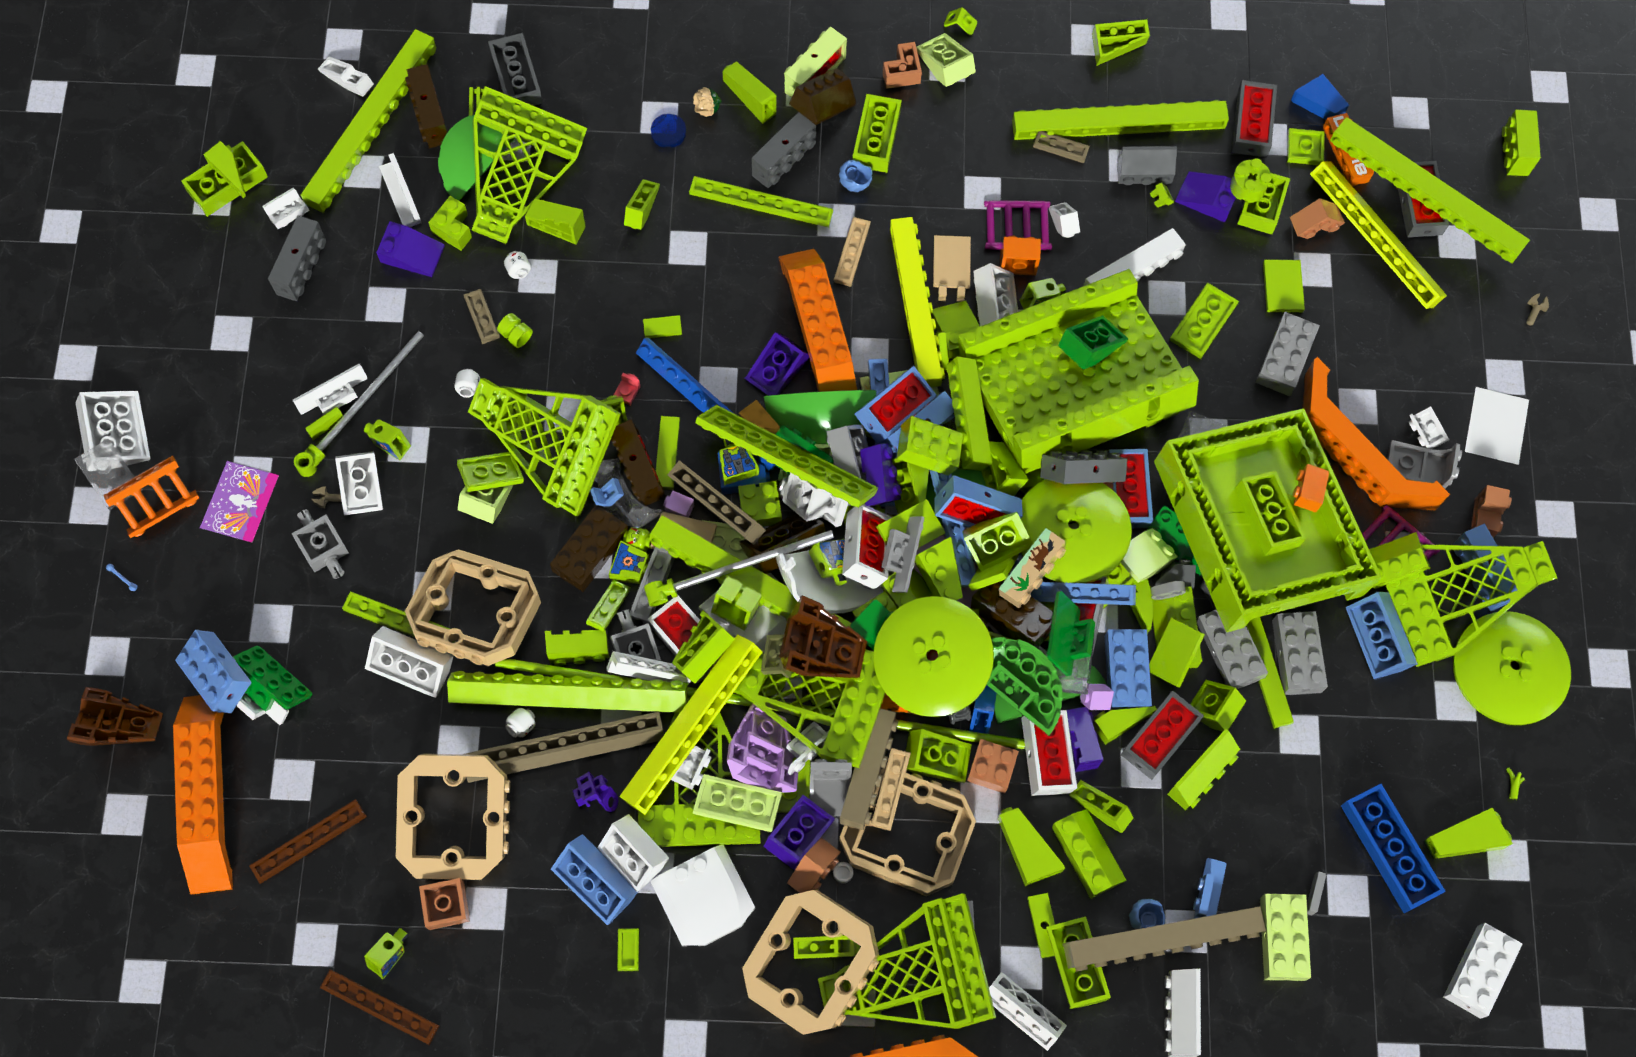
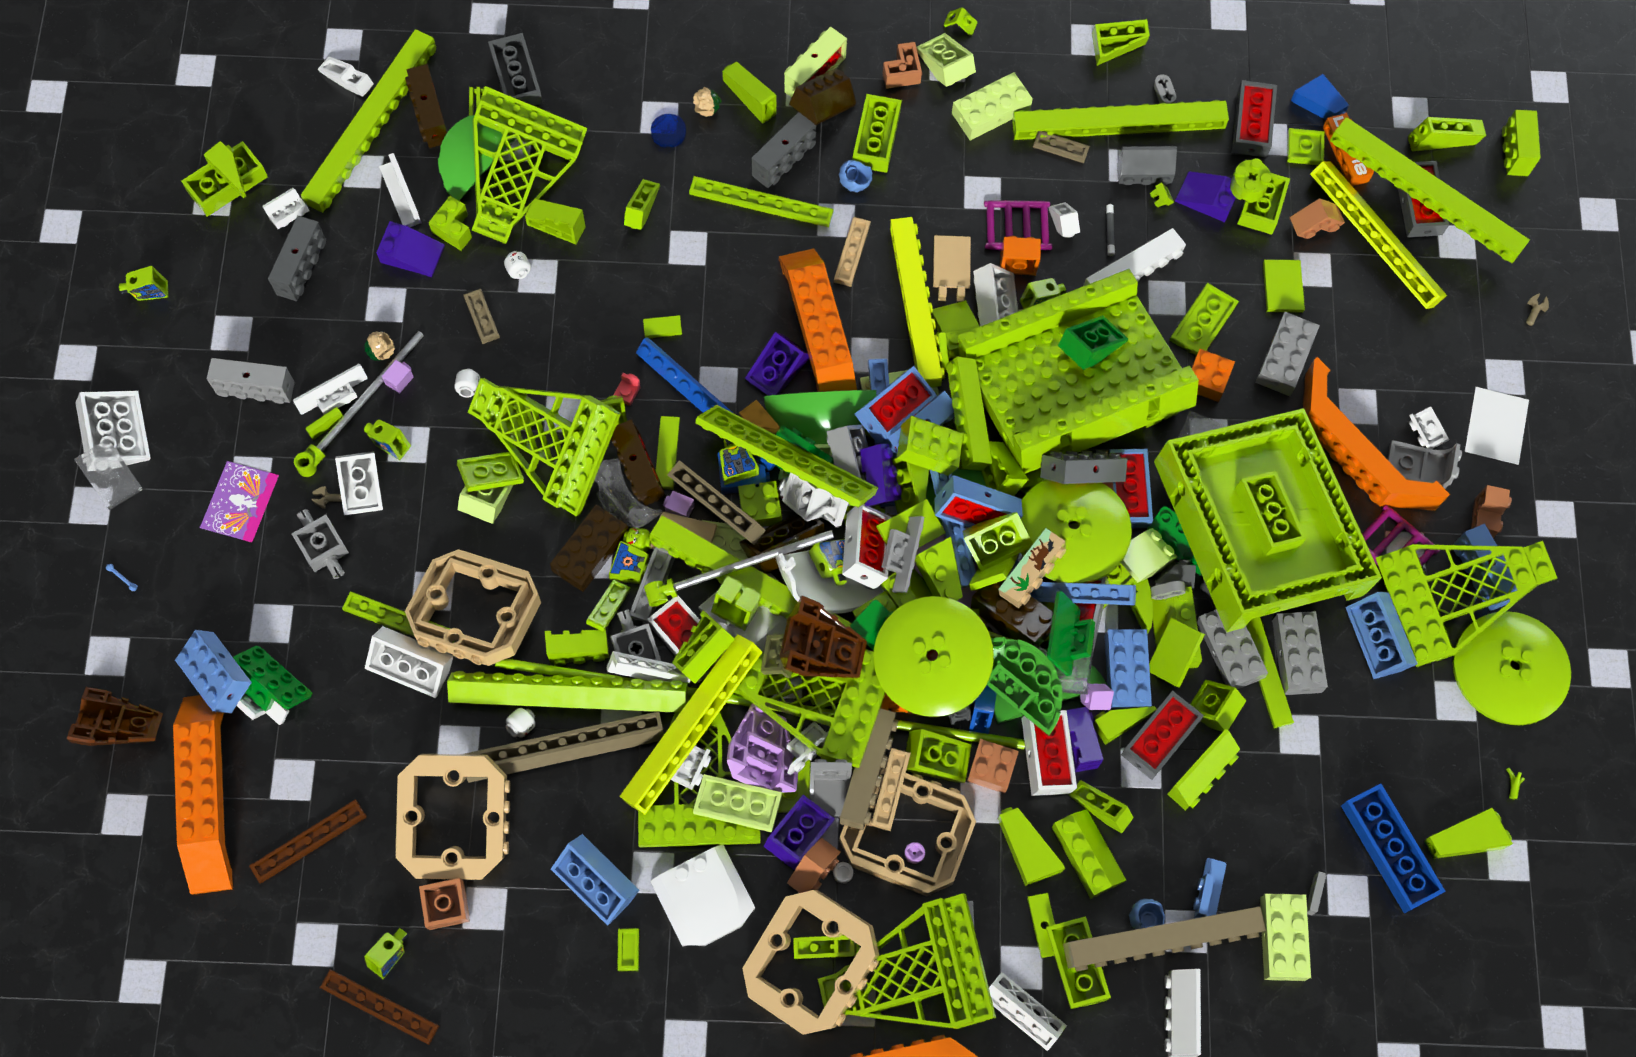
orange fence [103,456,199,538] -> none
lime wheel [497,313,533,348] -> none
dark purple piece [573,772,618,812] -> none
medium blue bracket [590,478,624,508] -> none
white slope [598,814,669,892] -> none
orange brick [1293,464,1329,512] -> none
lime slope [1369,532,1430,589] -> none
white brick [1443,923,1522,1019] -> none
none -> lime torso [119,266,168,301]
none -> light grey brick [207,358,295,404]
none -> tan piece [365,332,395,361]
none -> lavender brick [382,360,413,394]
none -> lavender tile [904,842,925,864]
none -> yellowish green brick [952,72,1033,140]
none -> dark grey bar [1106,204,1115,256]
none -> light grey beam [1154,74,1176,104]
none -> orange brick [1192,349,1235,402]
none -> lime slope [1408,117,1486,151]

